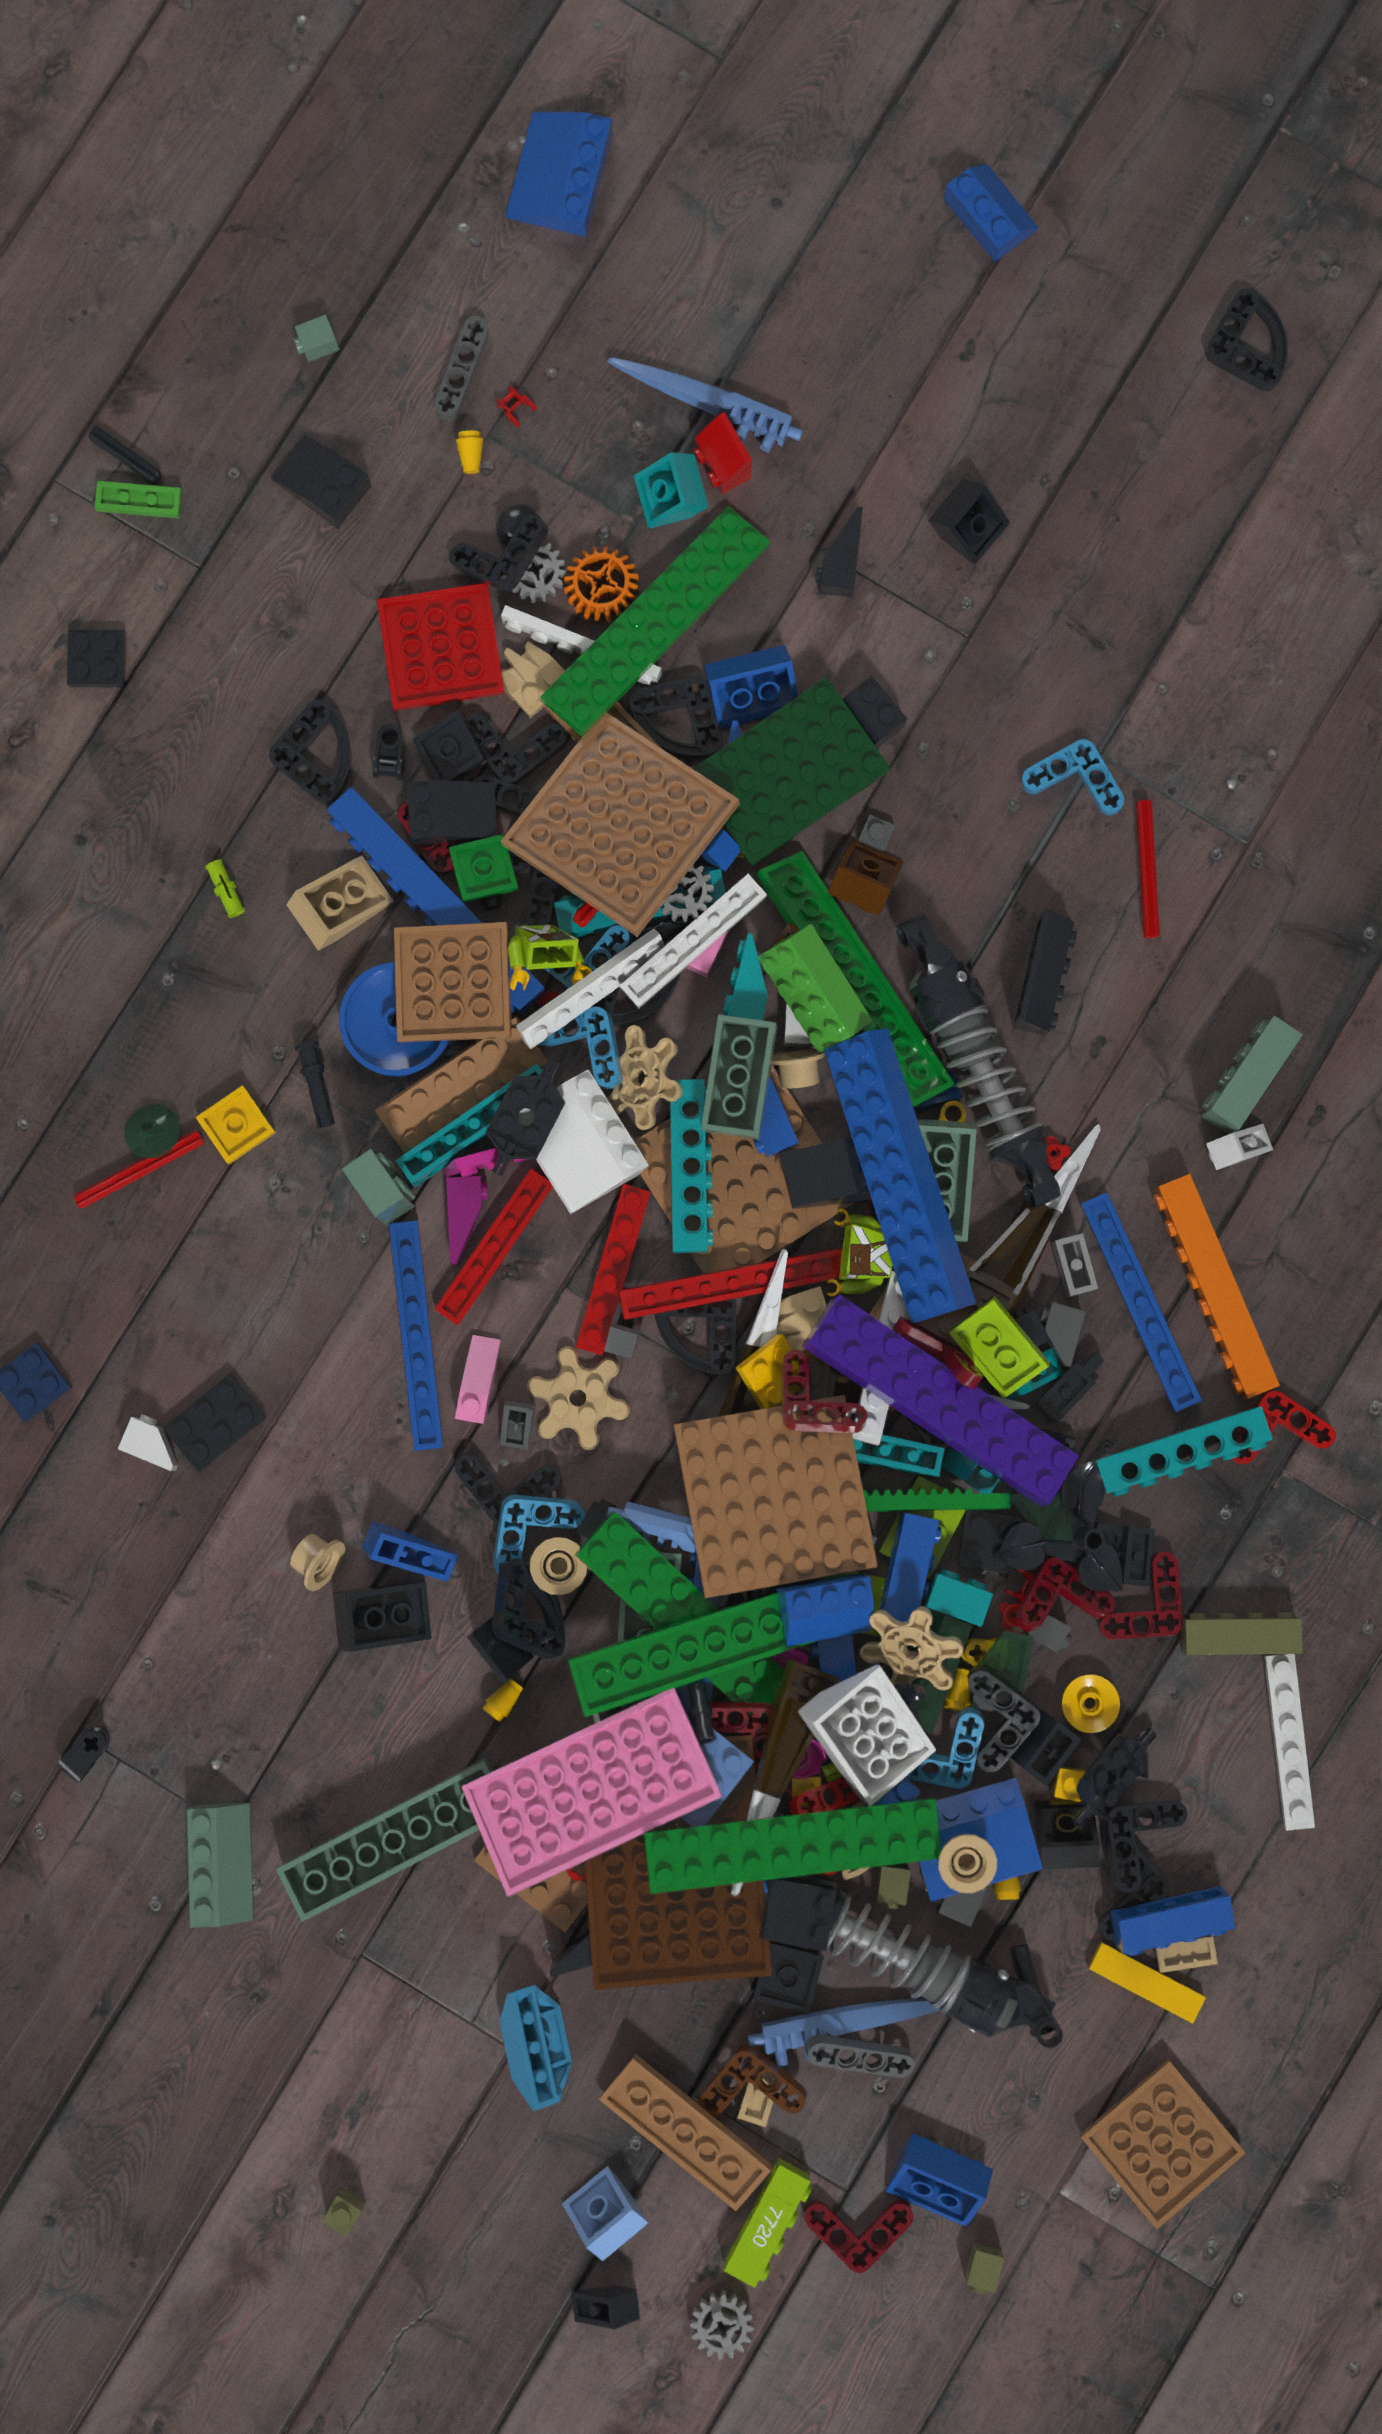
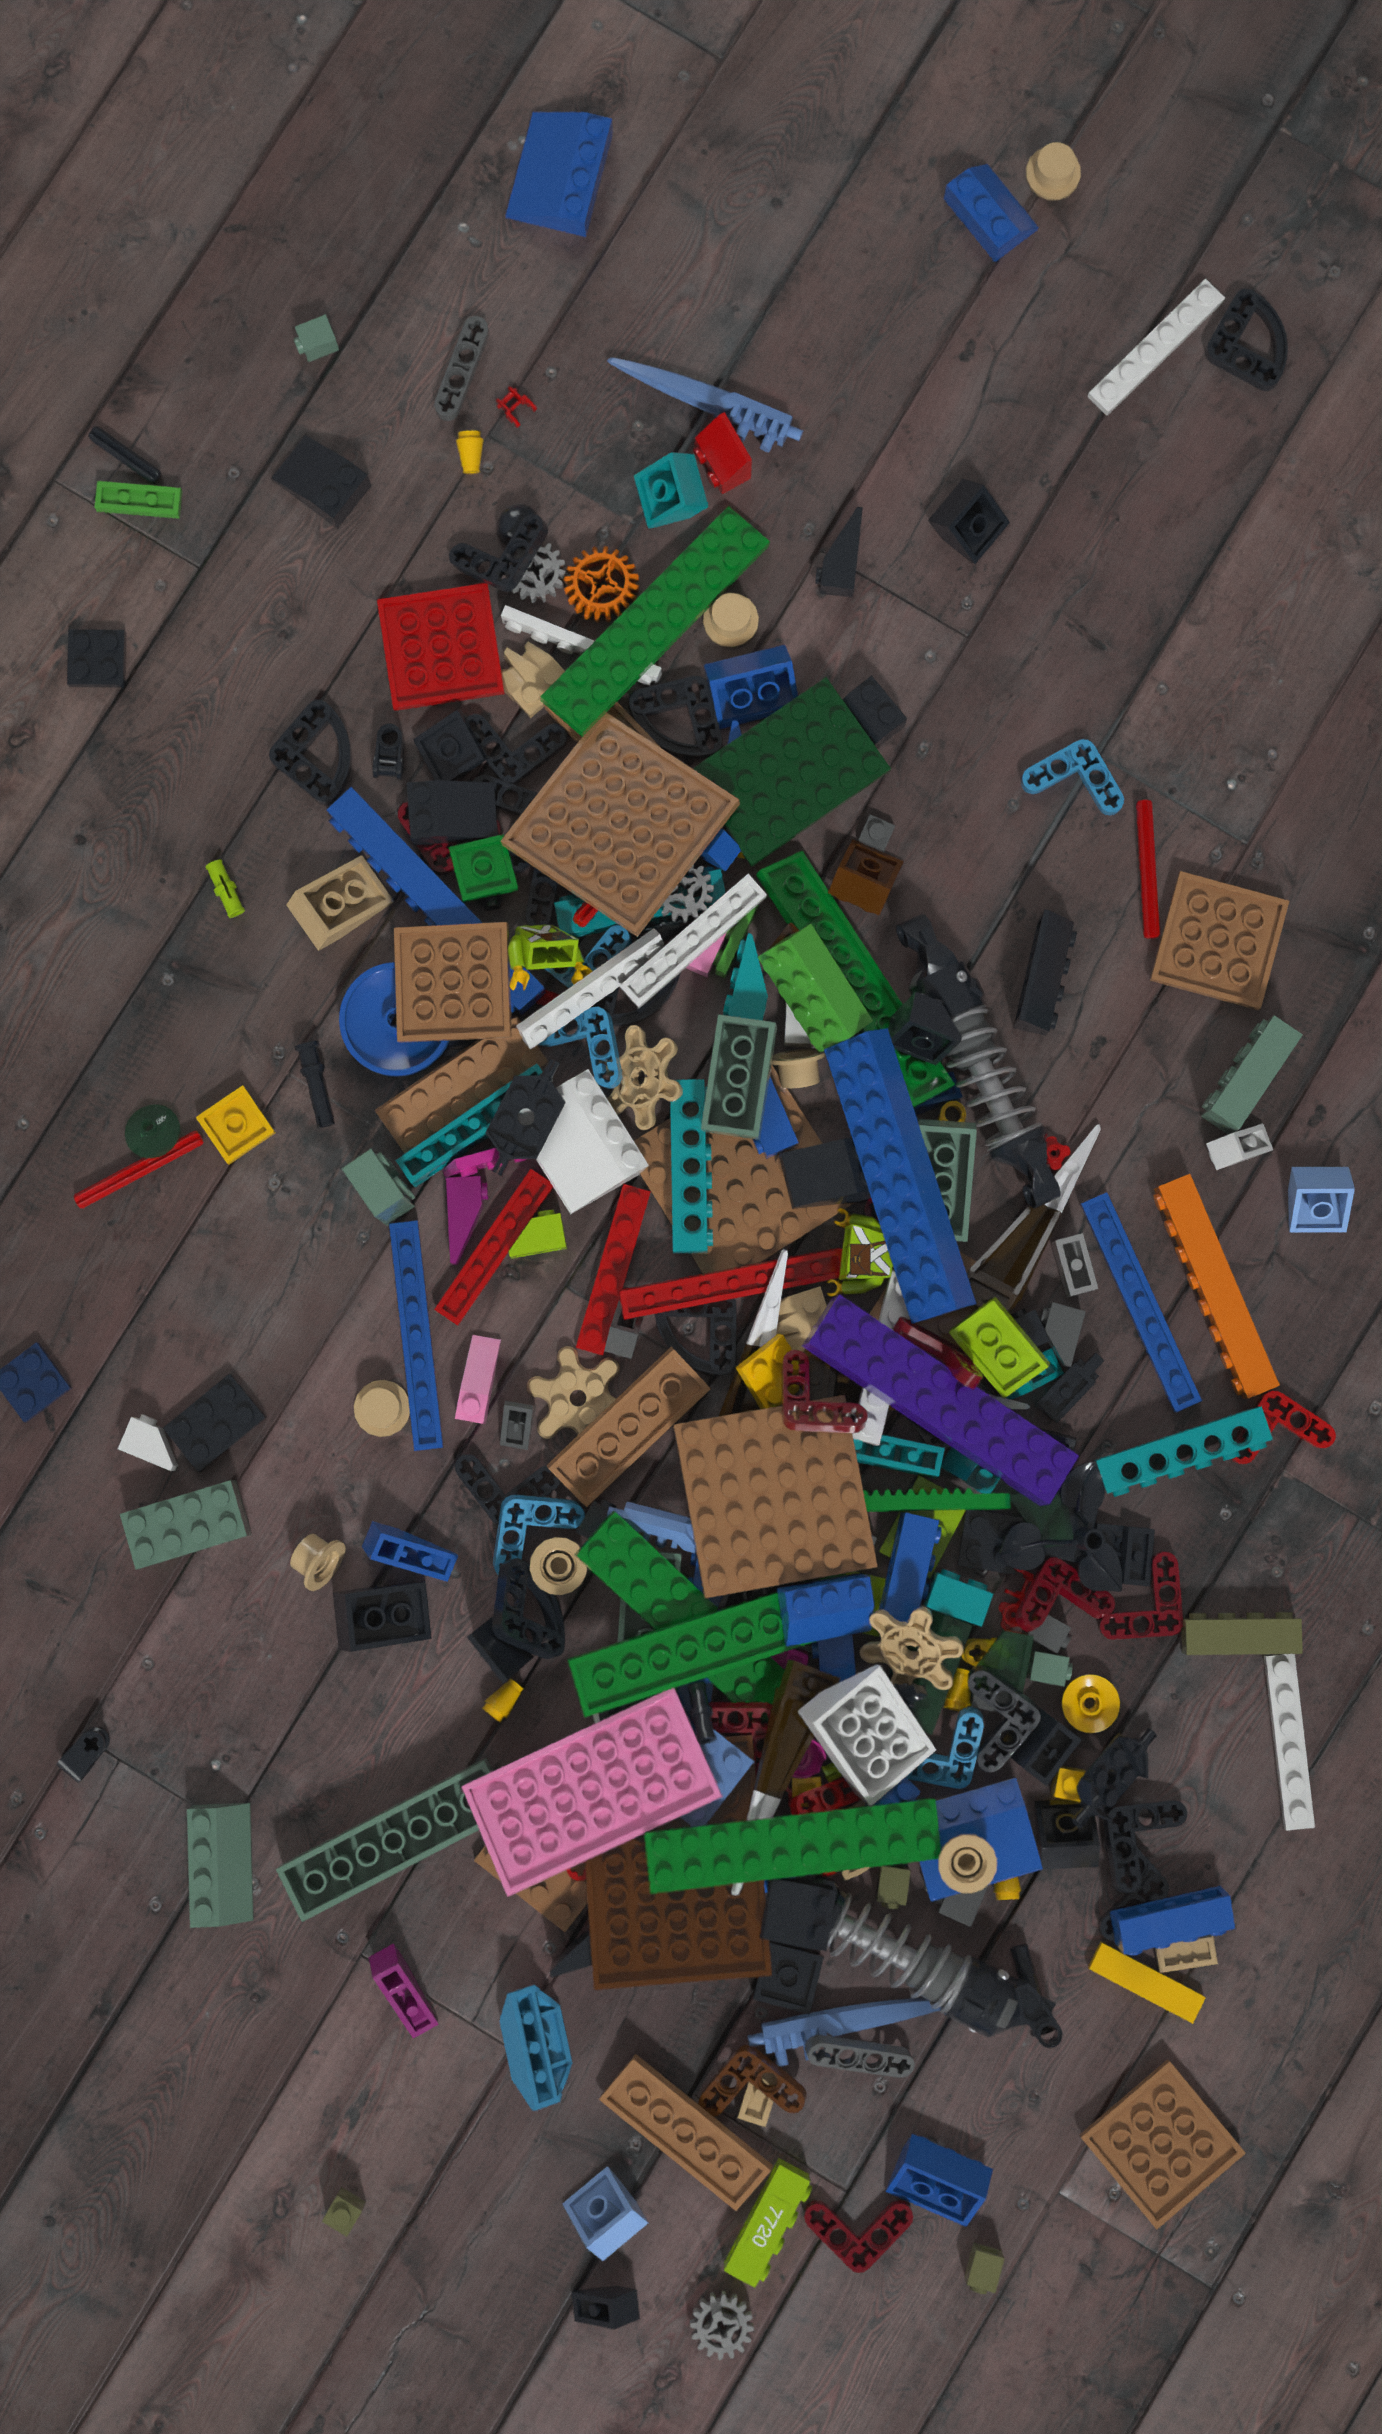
none -> sand green brick [120,1480,252,1570]
none -> tan piece [354,1380,410,1437]
none -> magenta slope [368,1943,439,2038]
none -> lime slope [509,1209,567,1259]
none -> medium nougat plate [546,1347,711,1507]
none -> tan piece [703,592,759,648]
none -> bright green plate [713,902,761,979]
none -> black slope [888,992,962,1066]
none -> tan piece [1026,142,1081,200]
none -> sand green brick [1027,1649,1073,1686]
none -> white plate [1088,279,1225,416]
none -> medium nougat plate [1150,871,1289,1010]
none -> light blue slope [1288,1167,1355,1232]

